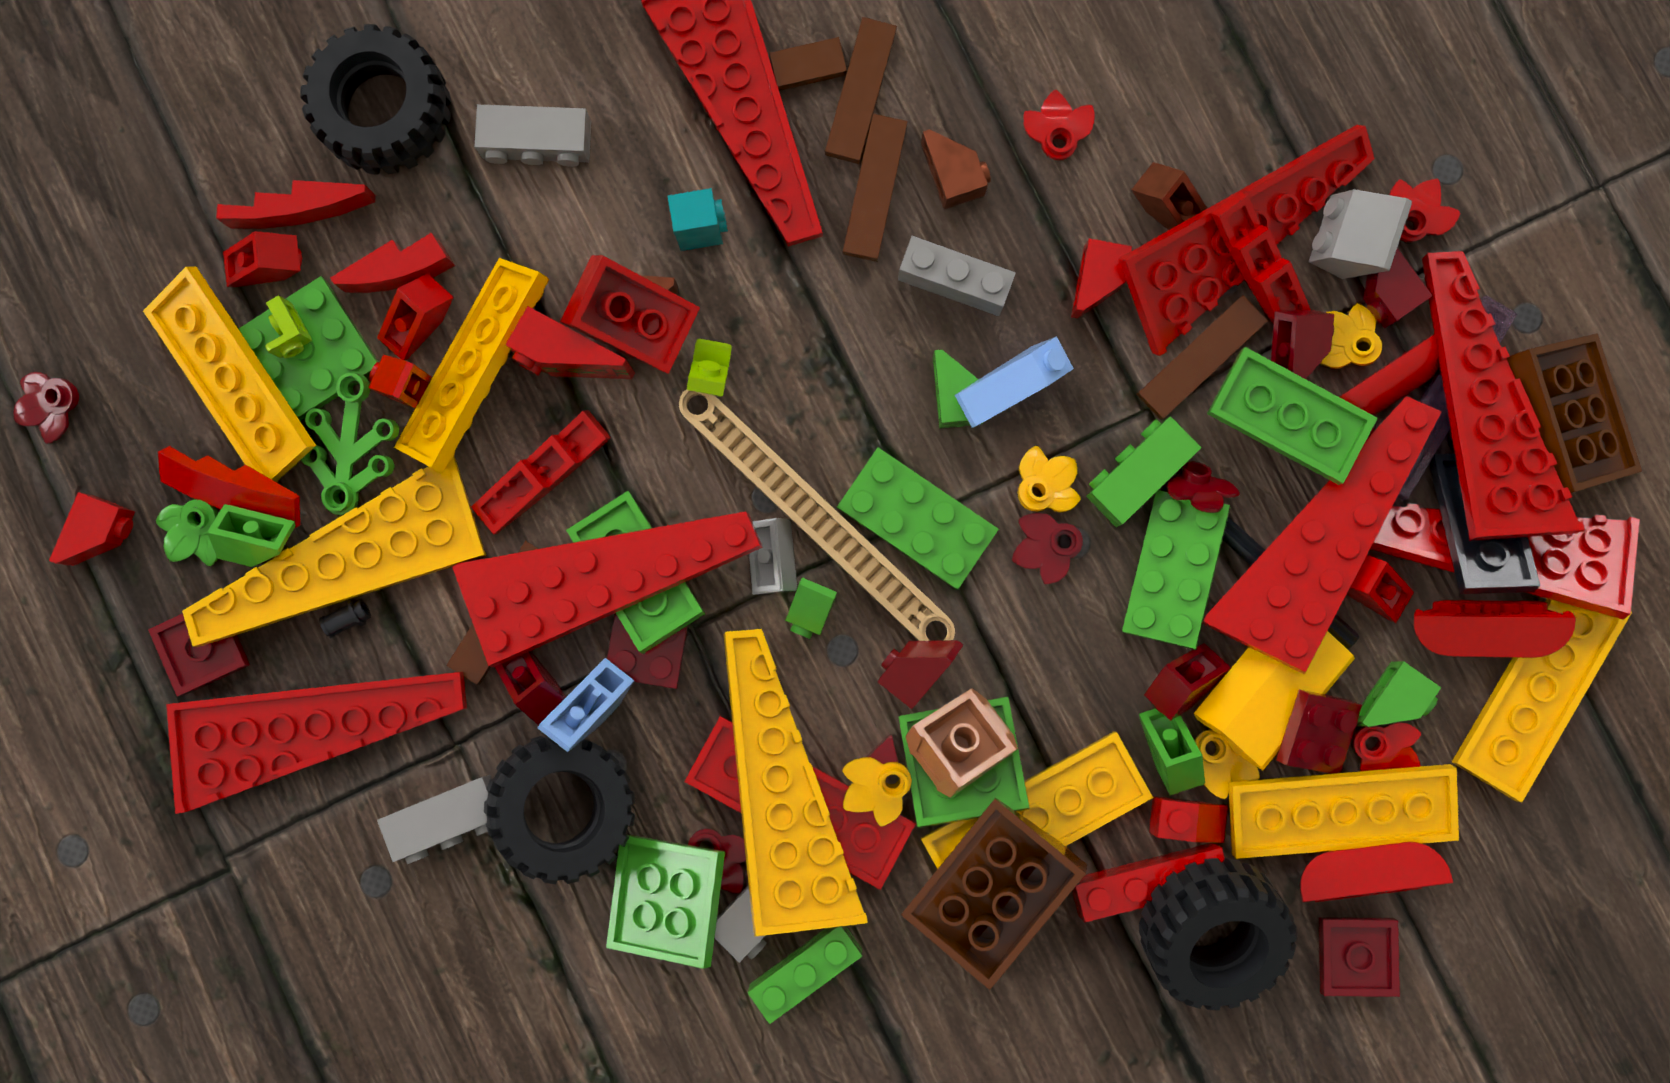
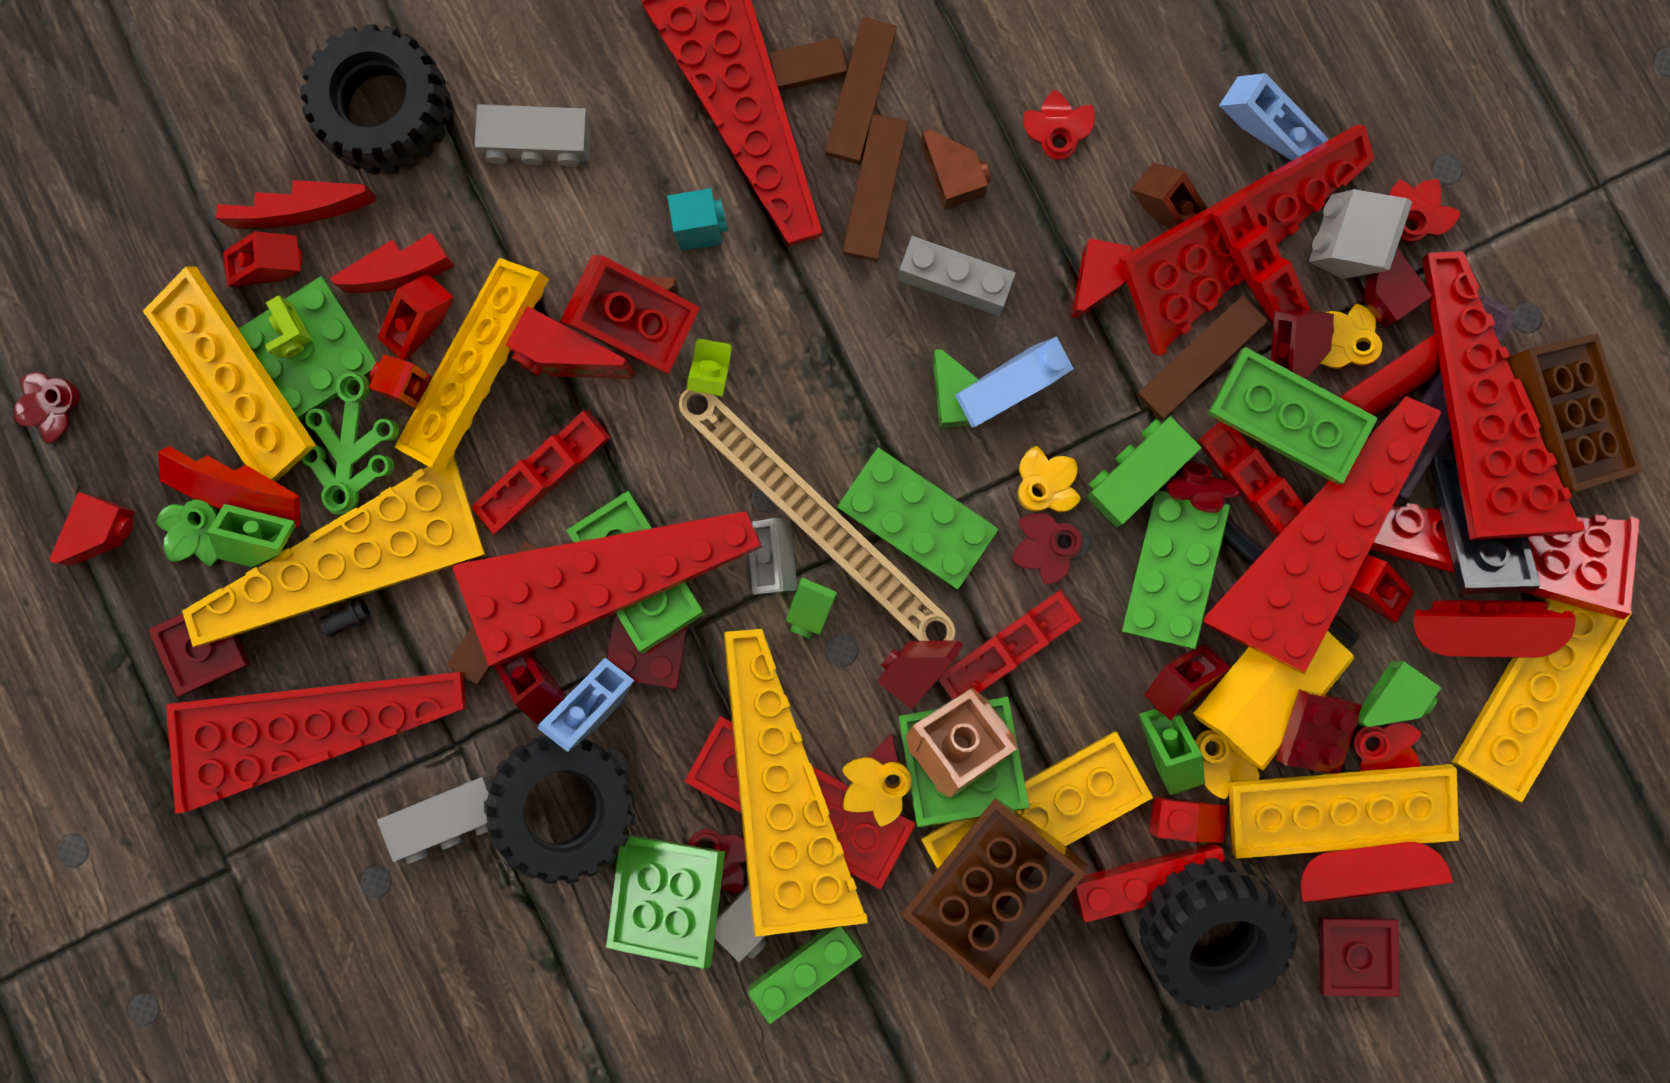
none -> red slope [938,589,1083,700]
none -> red slope [1196,421,1305,537]
none -> light blue slope [1219,73,1329,161]

